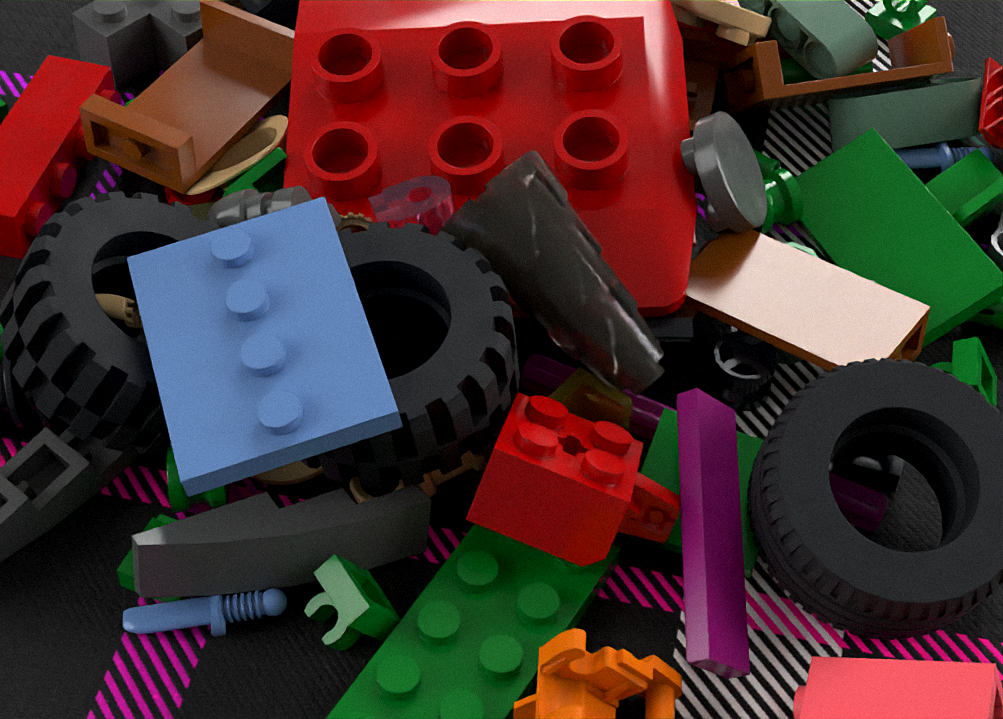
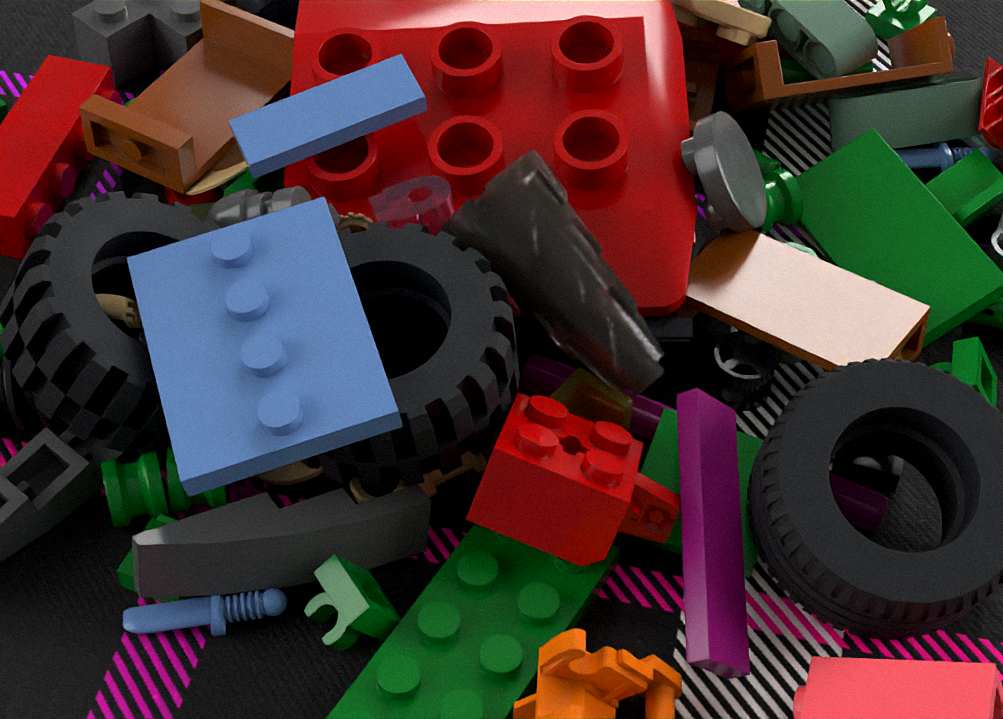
none -> green wheel [101,450,170,528]
none -> medium blue tile [228,54,428,179]

